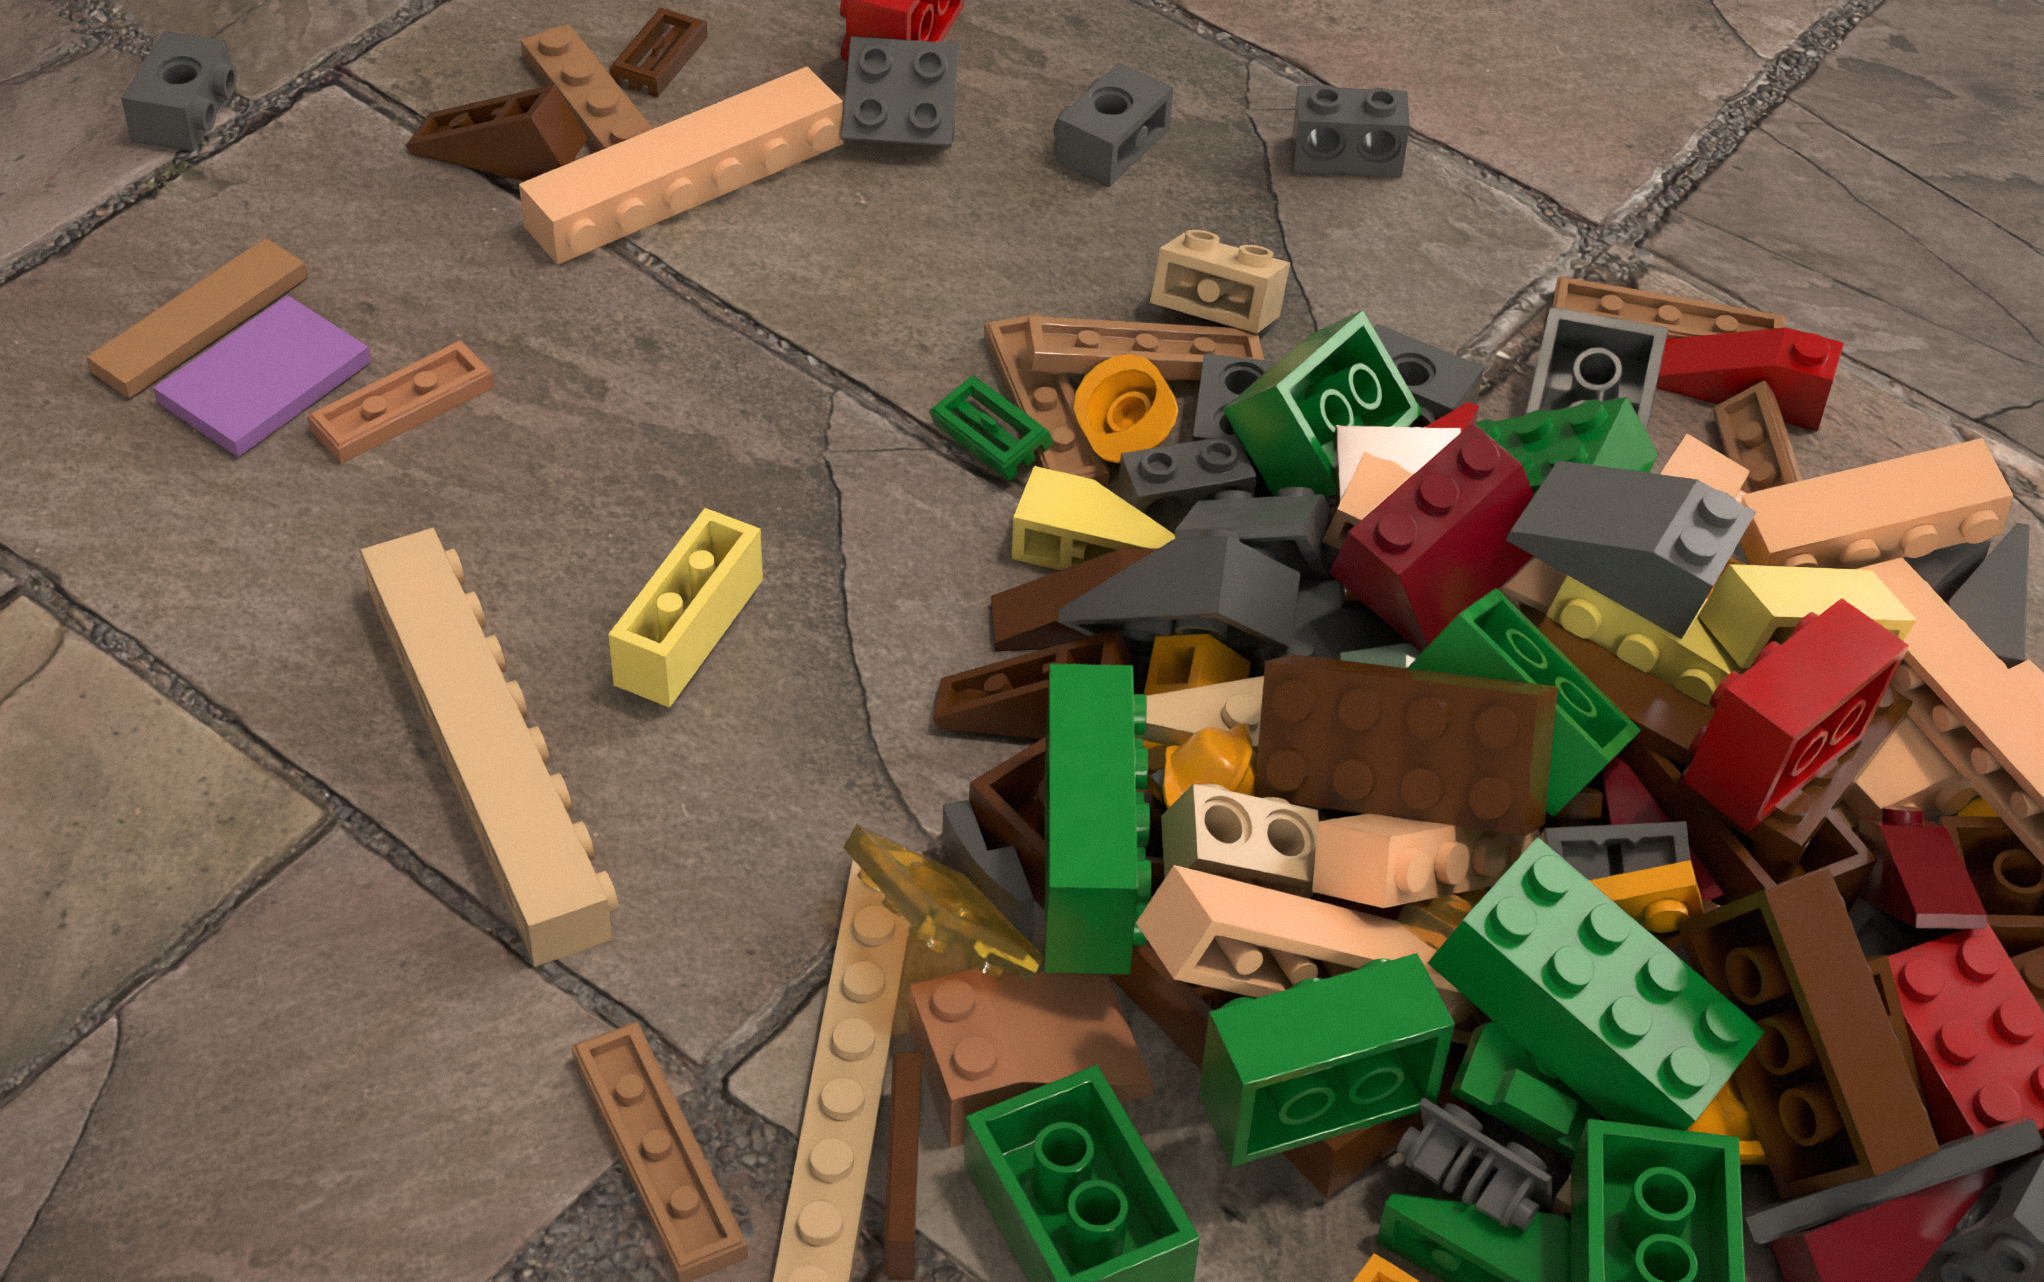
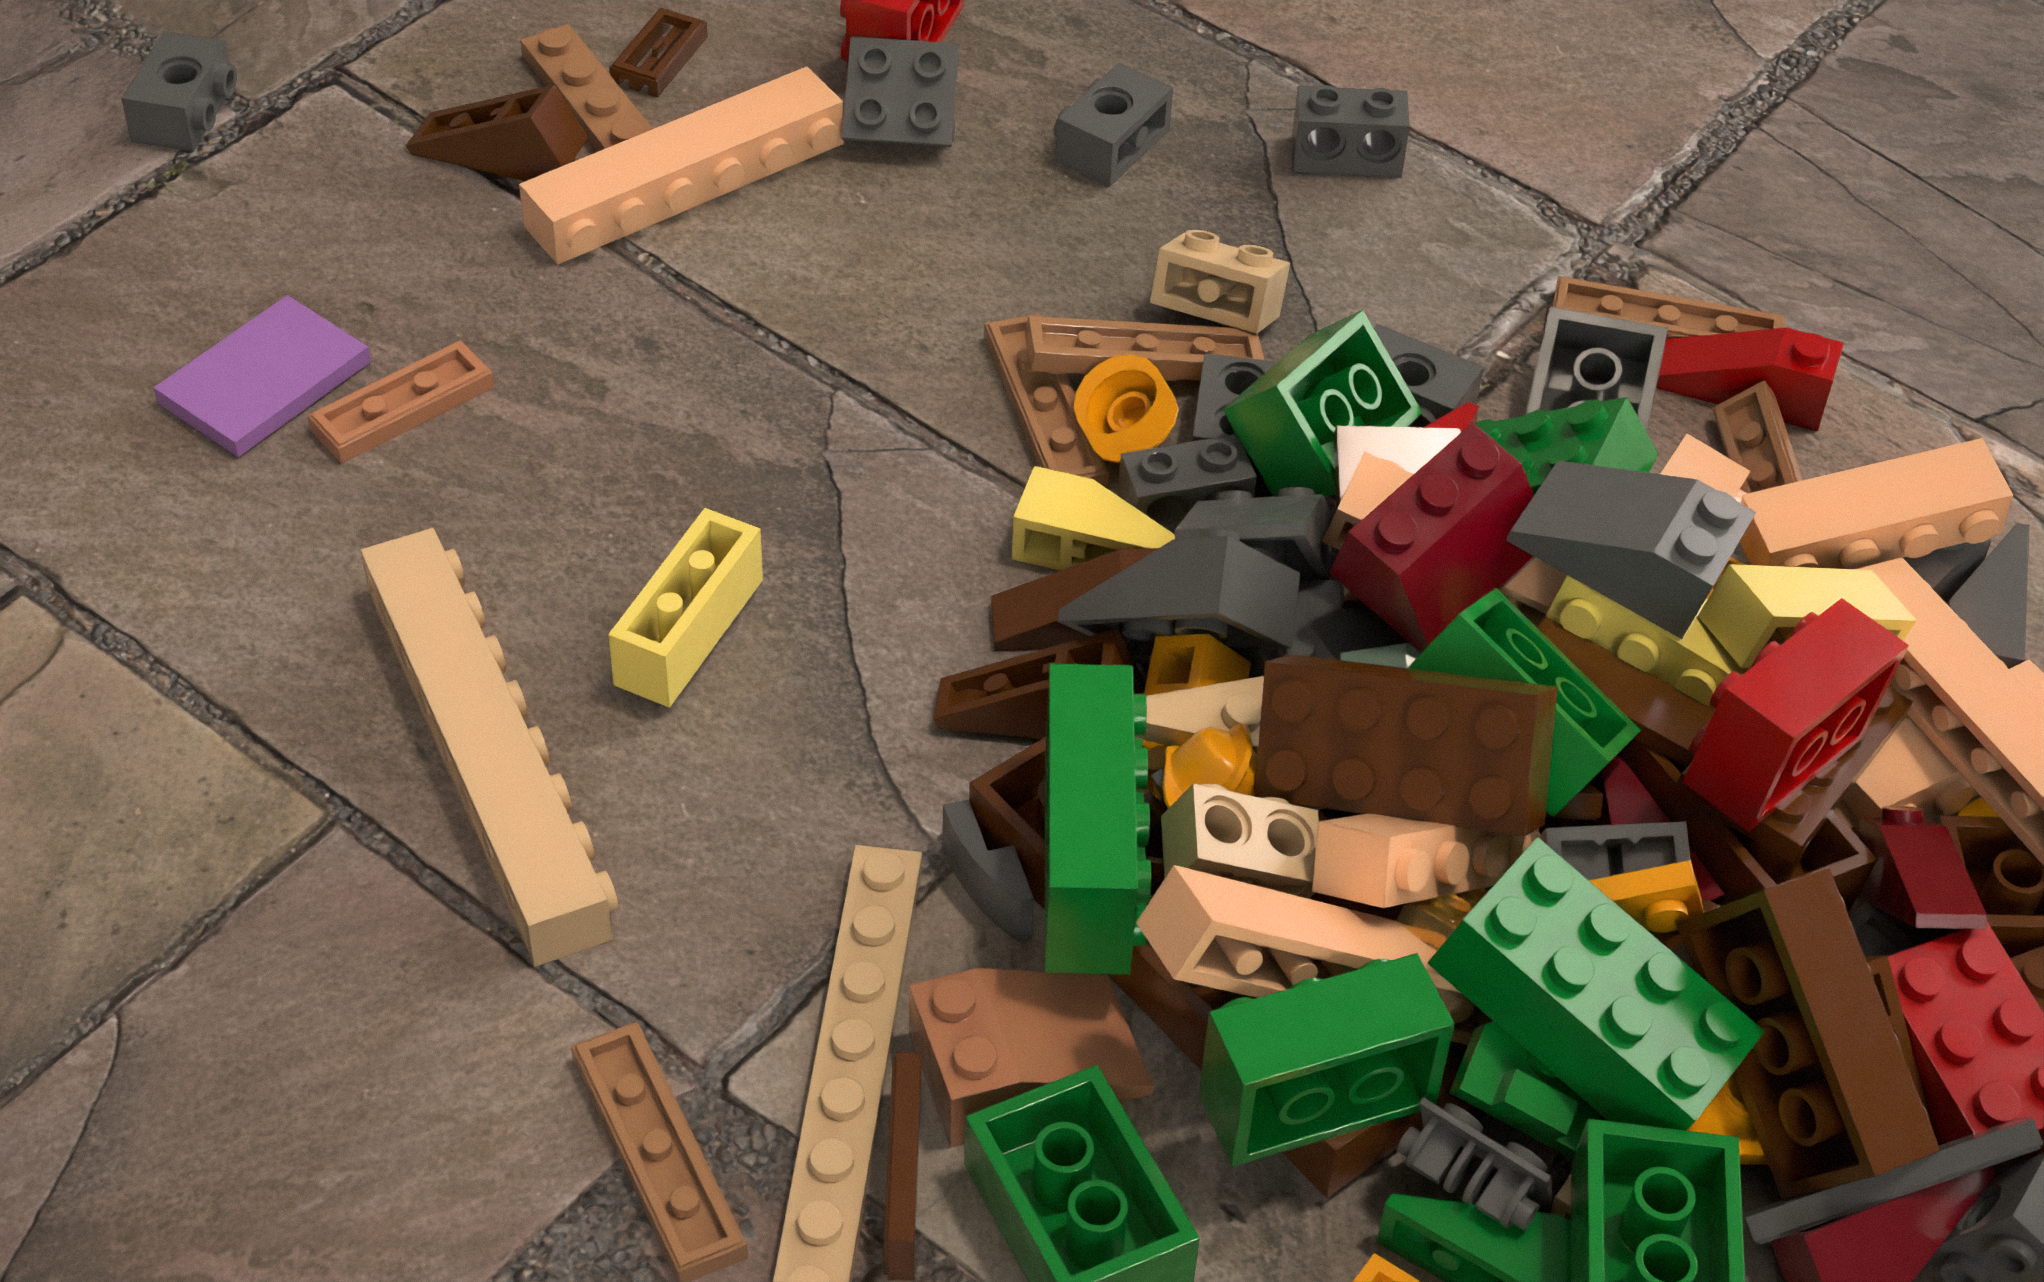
medium nougat tile [86,238,308,399] -> none
clear yellow plate [843,824,1044,982] -> none
green tile [929,375,1053,481] -> none

